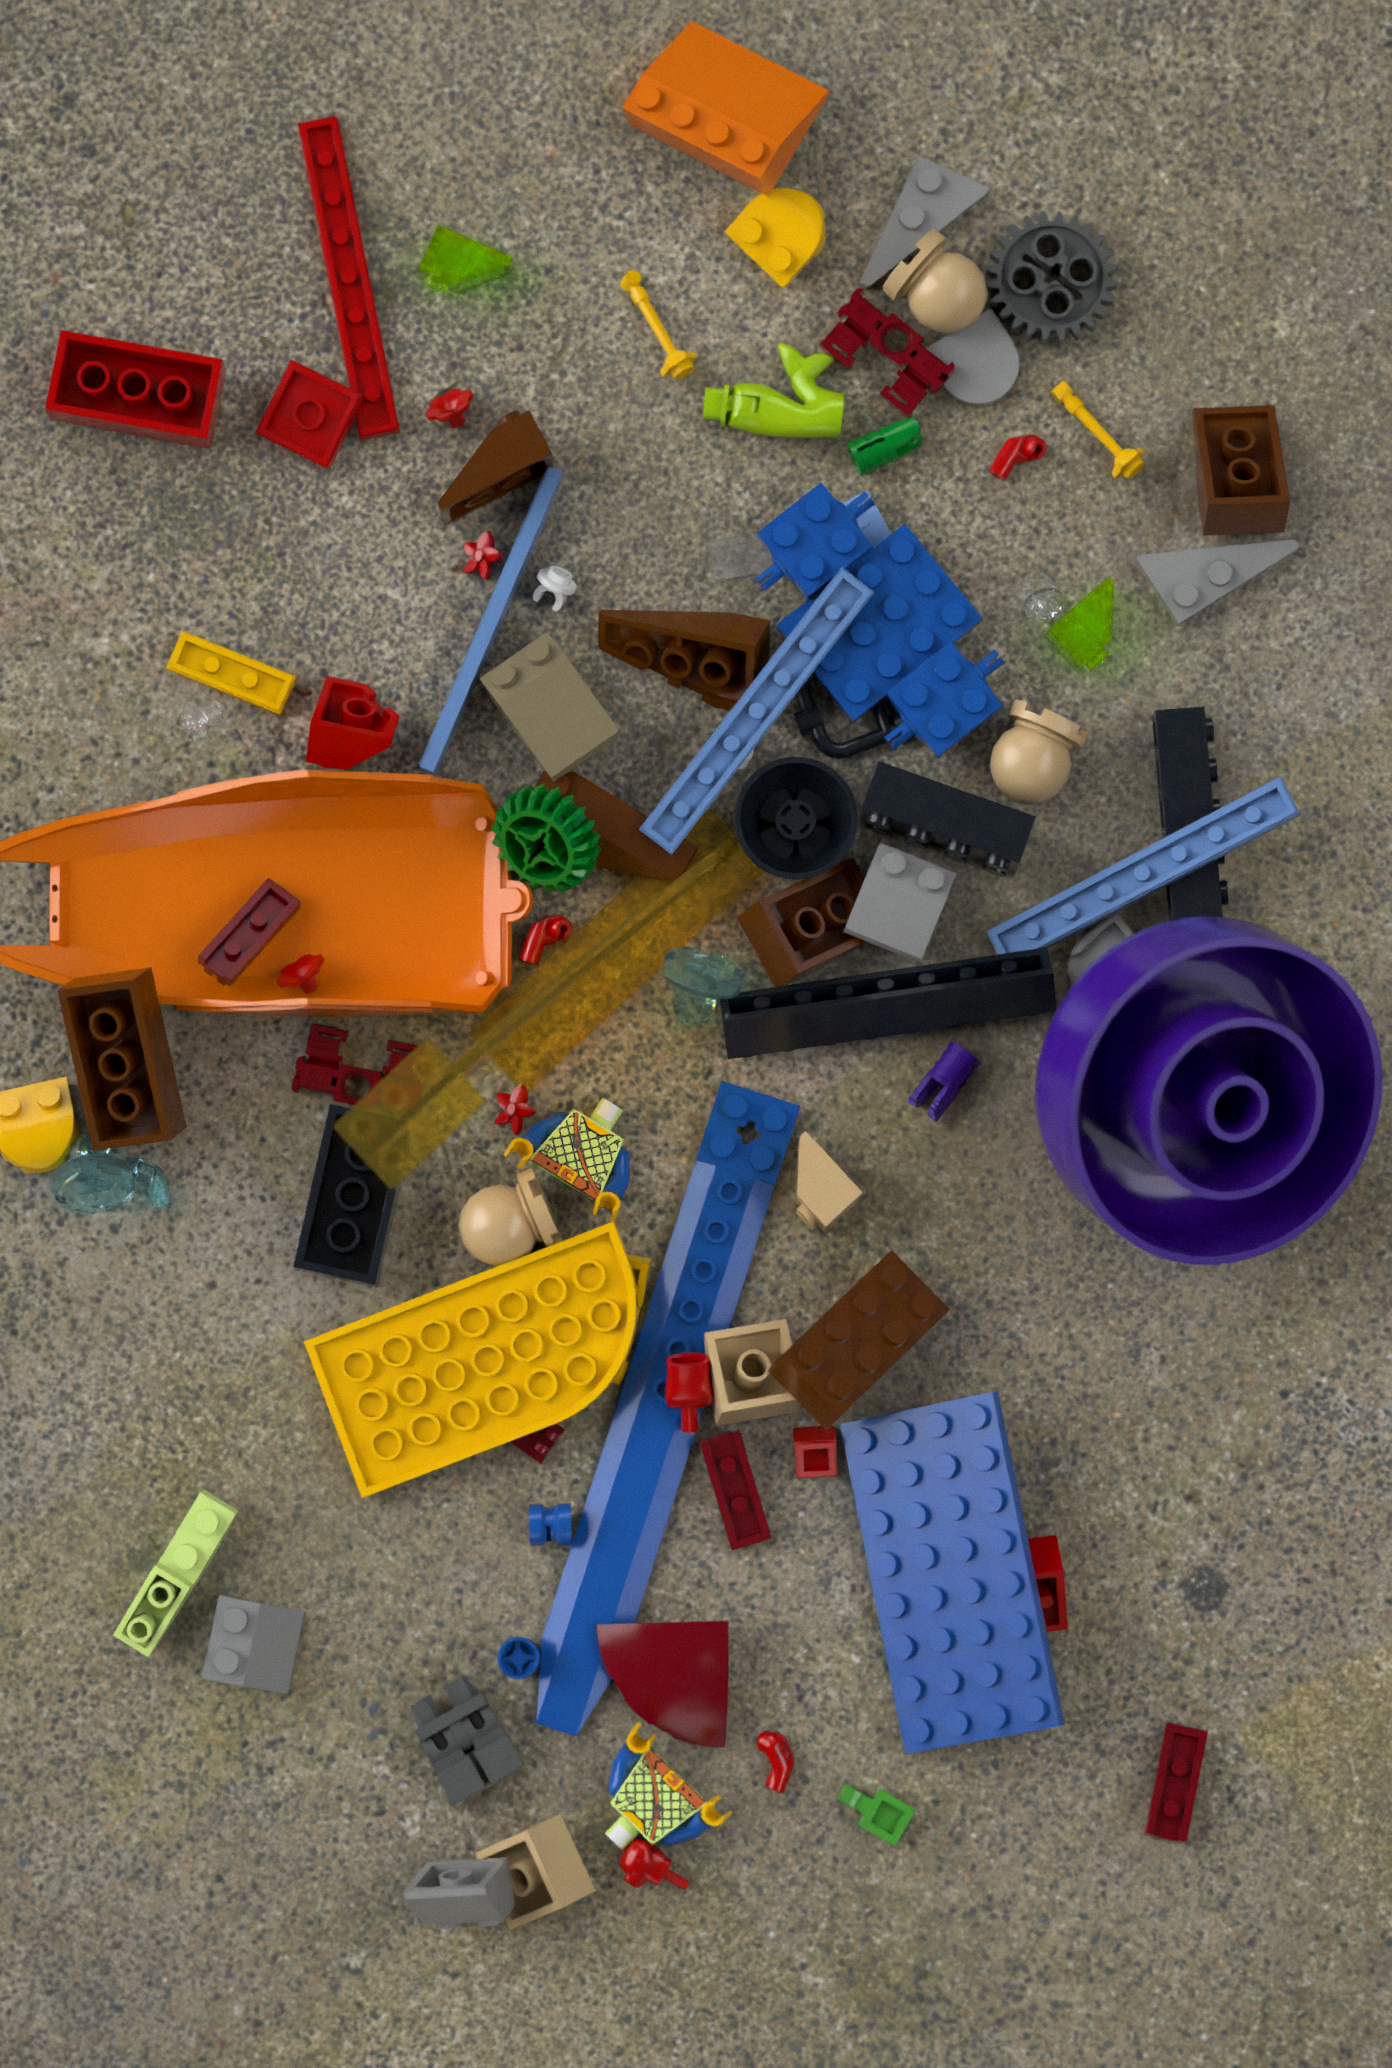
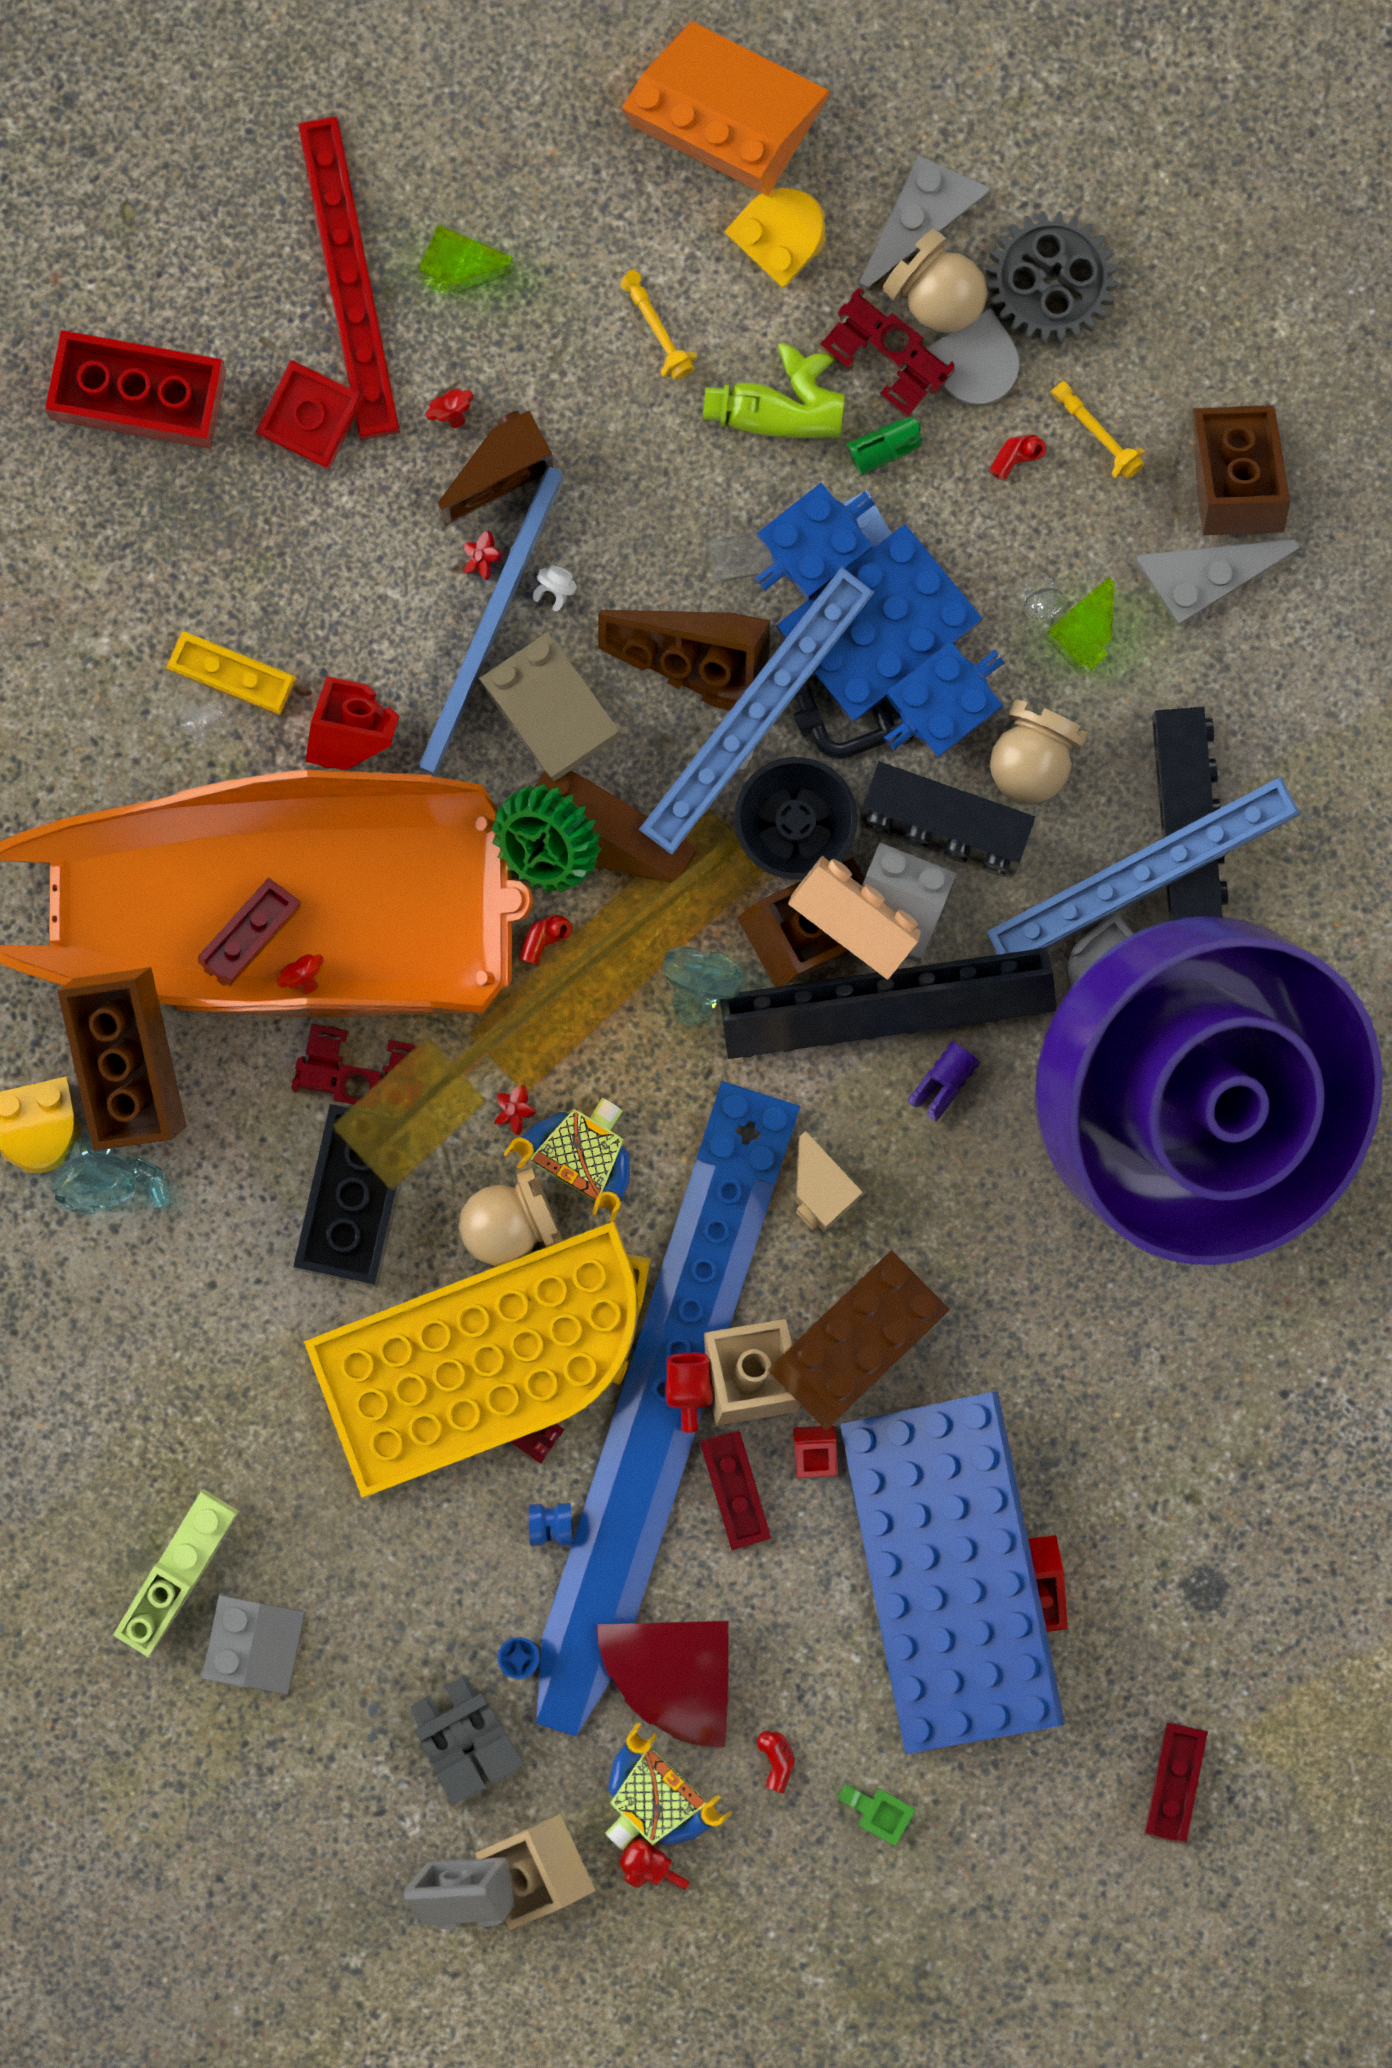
none -> light nougat brick [788,856,921,980]

